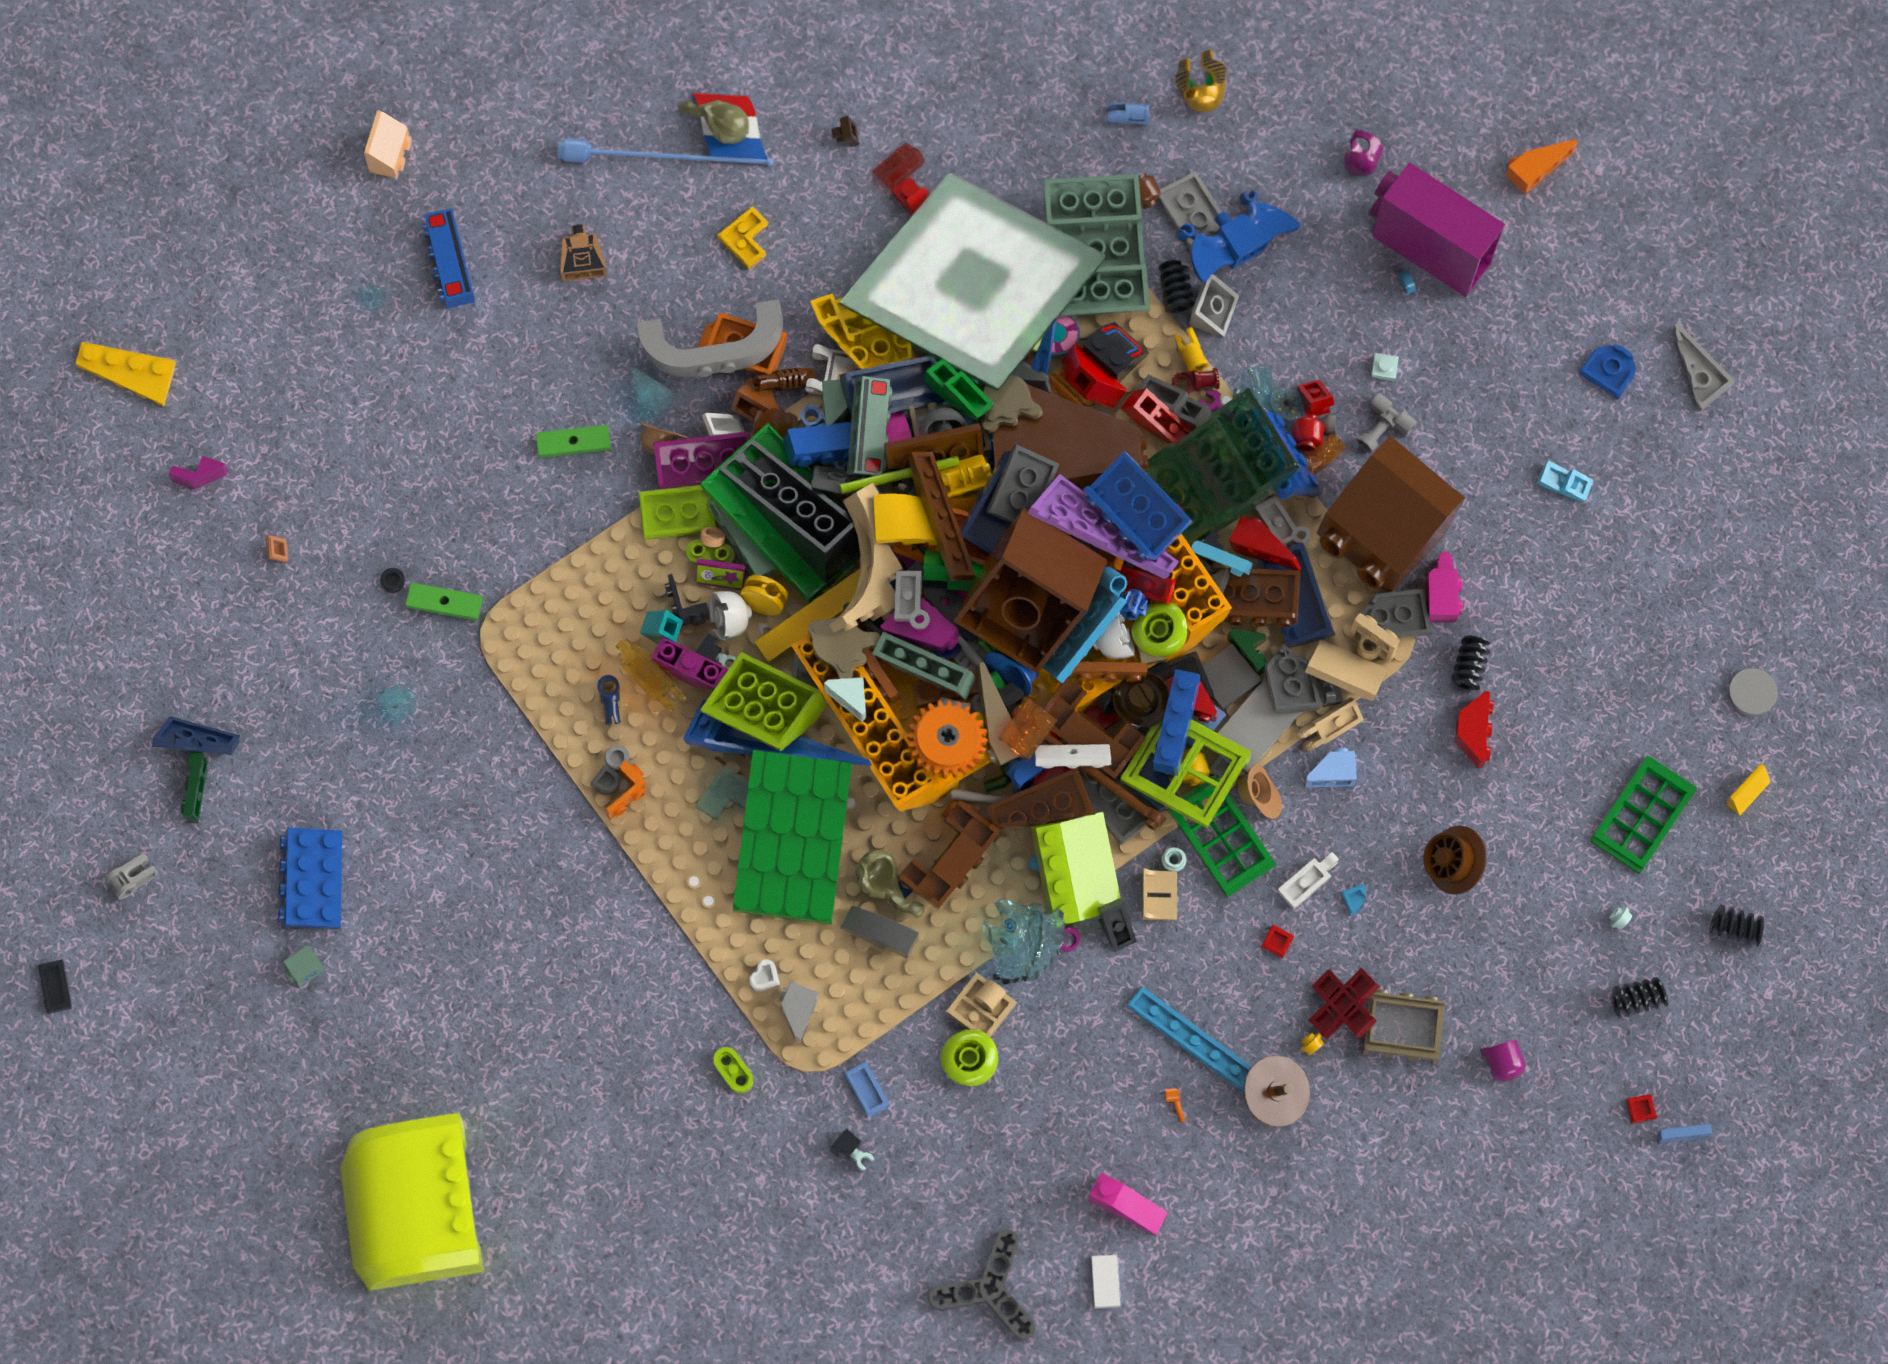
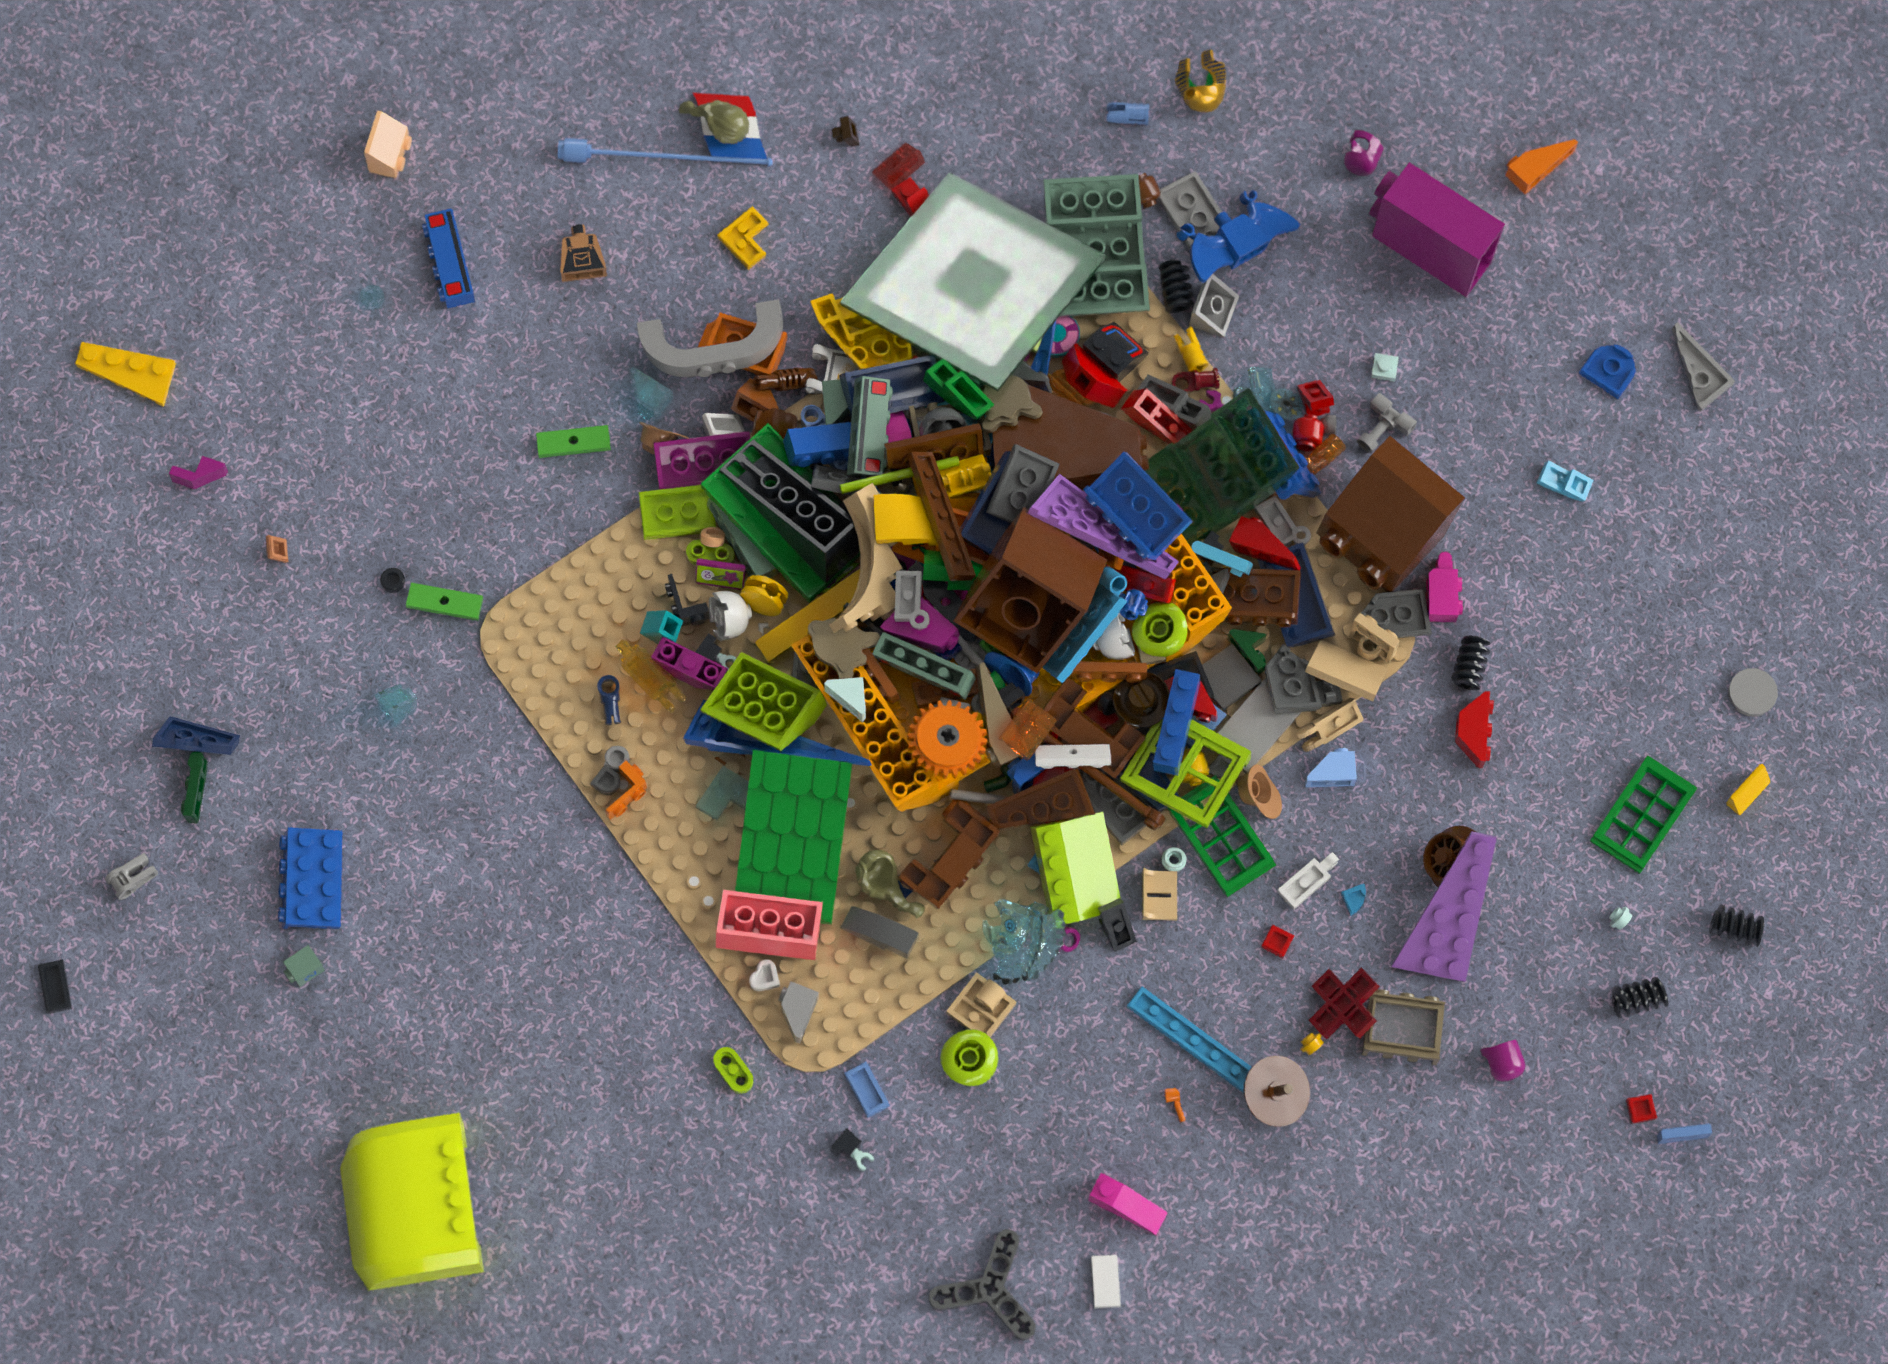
dark azure tile [1398,269,1416,294] -> none
none -> coral slope [716,890,823,960]
none -> medium lavender wing [1392,831,1497,982]

